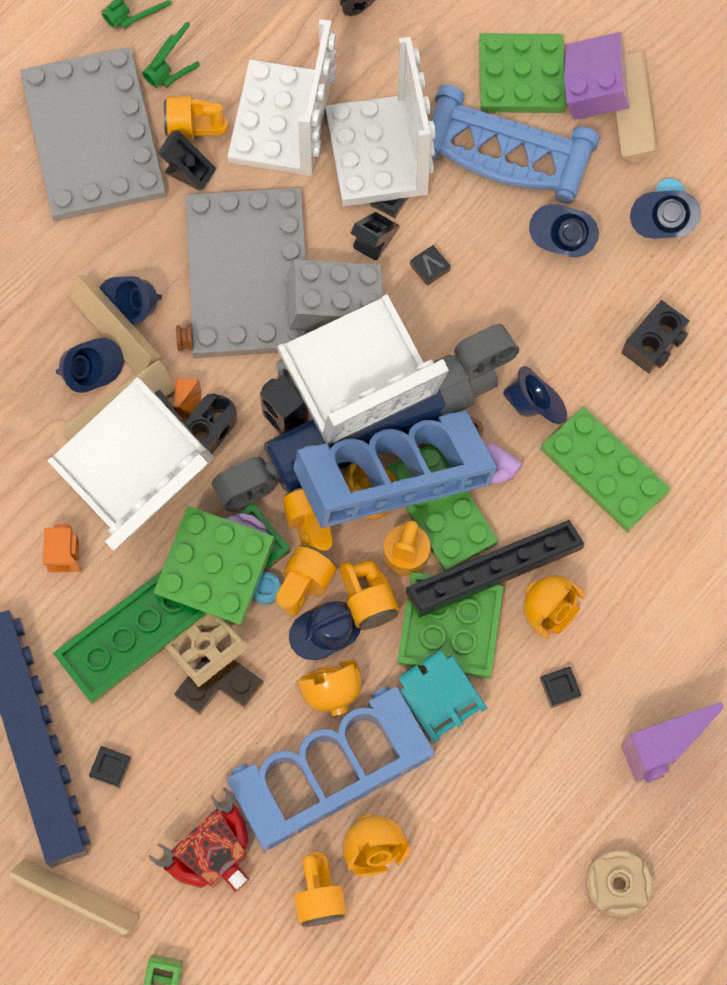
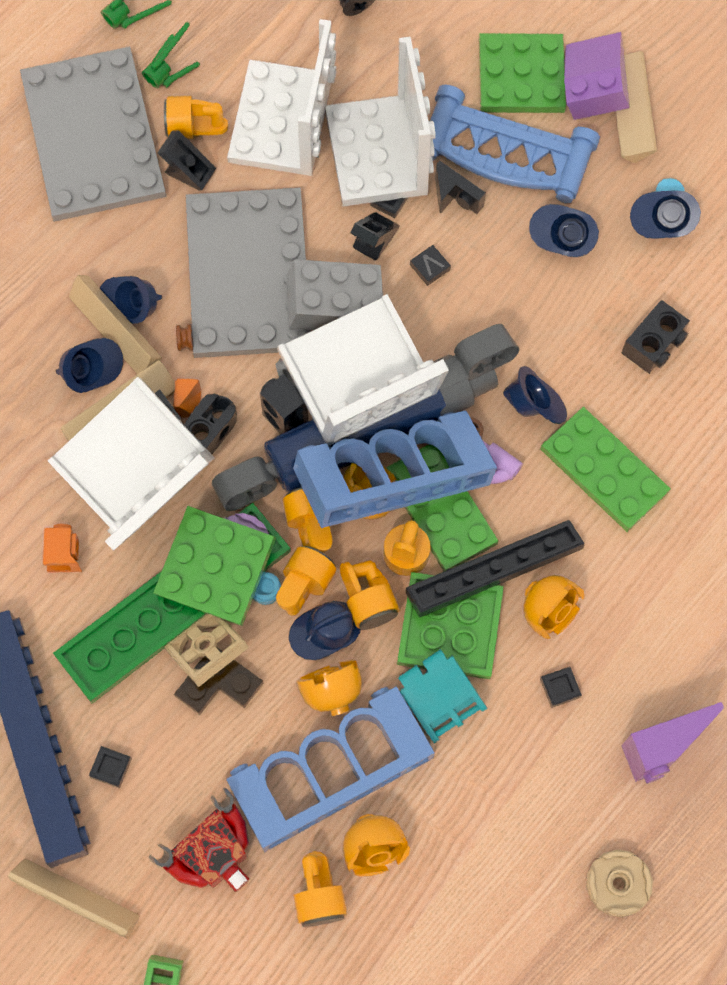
none -> black slope [435,161,486,214]

